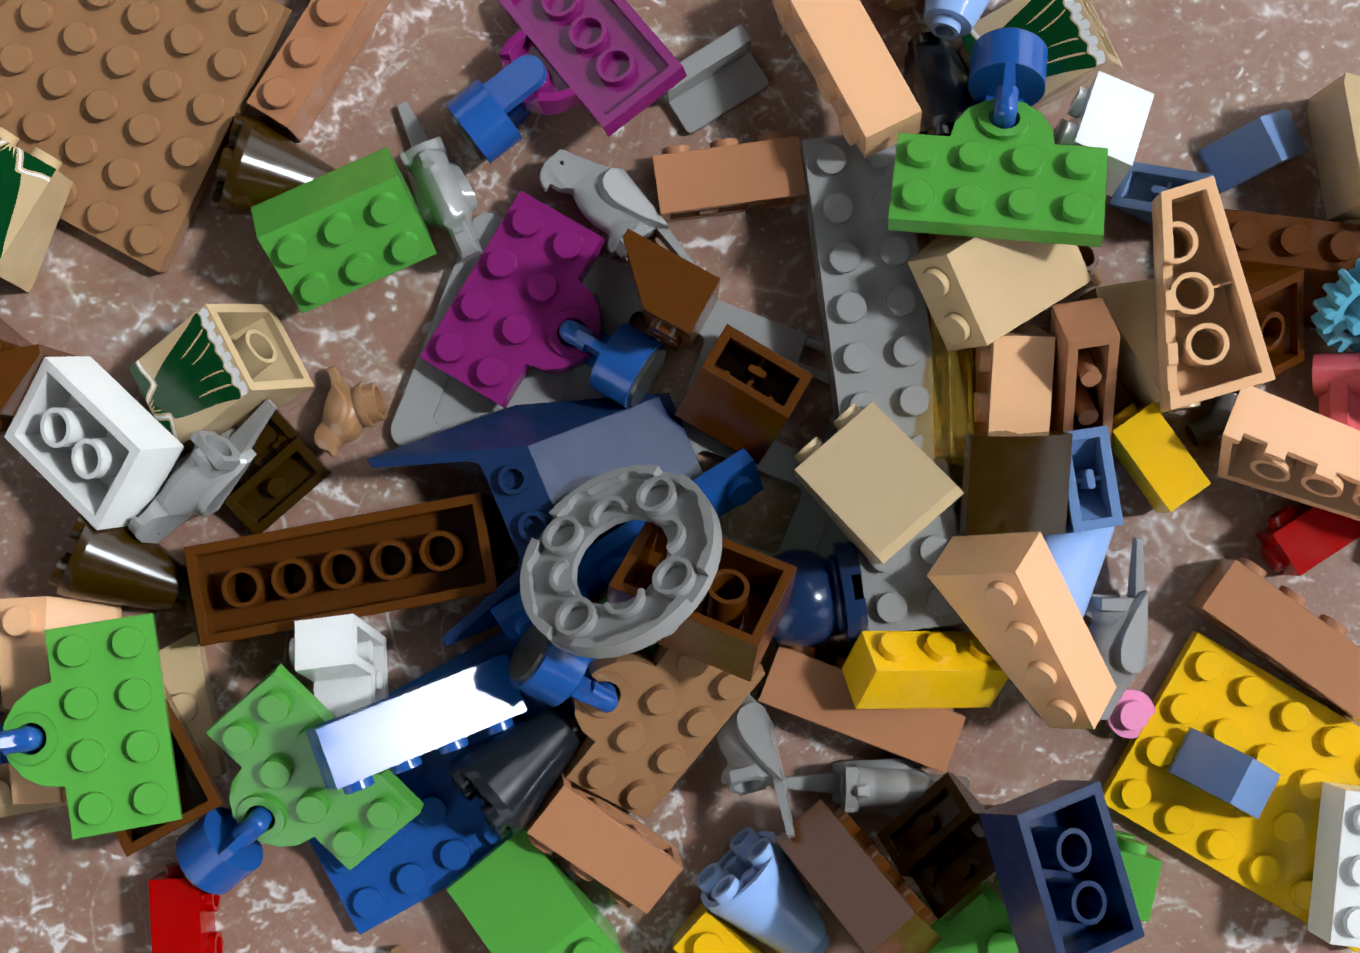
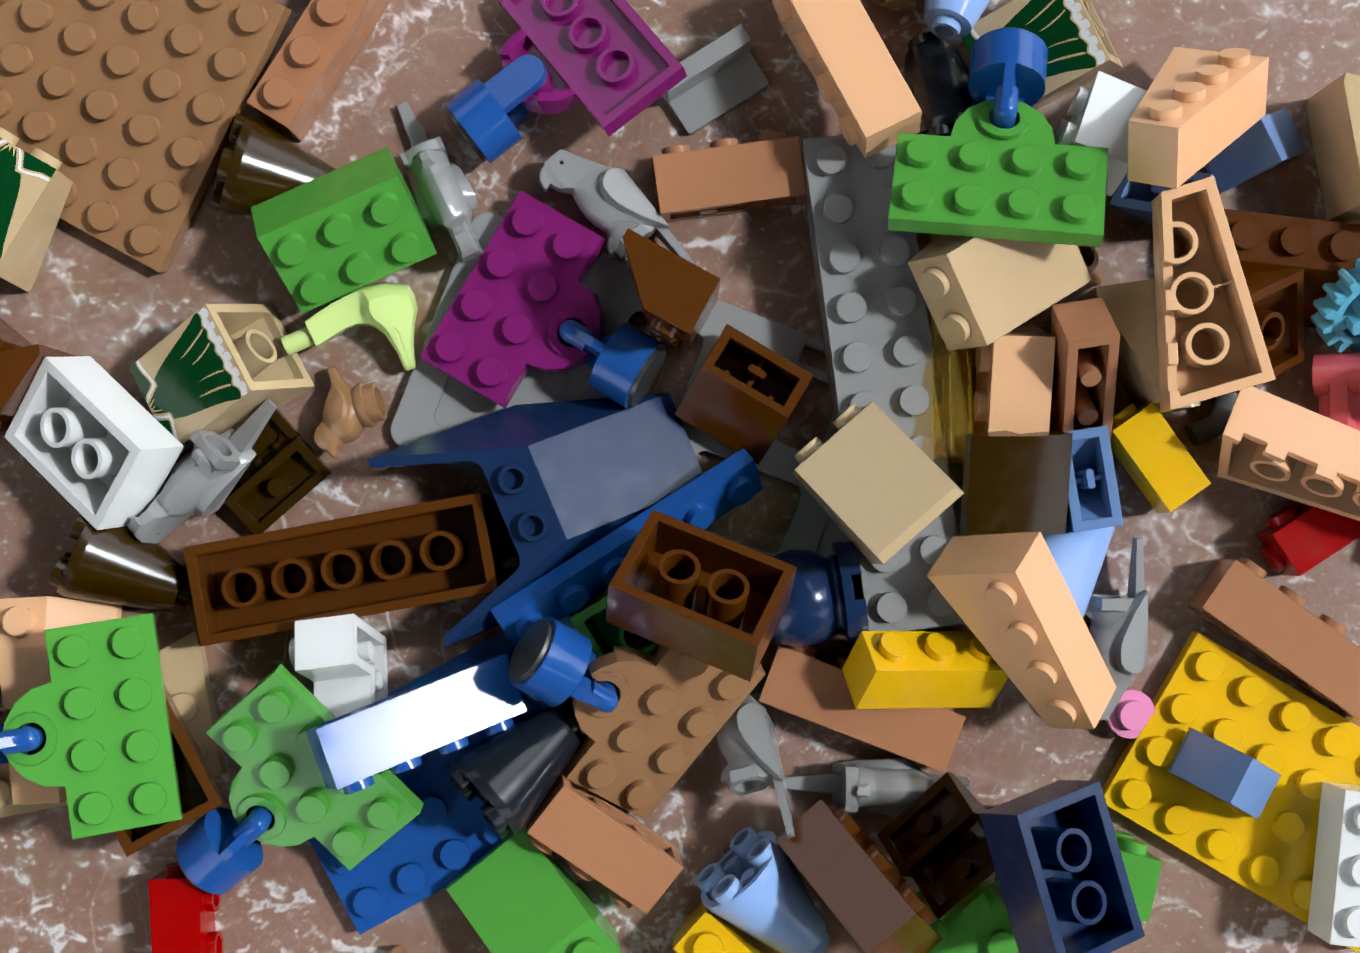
light grey plate [520,465,722,659] -> none
none -> yellowish green animal [281,282,418,371]
none -> light nougat wedge [1127,47,1269,189]

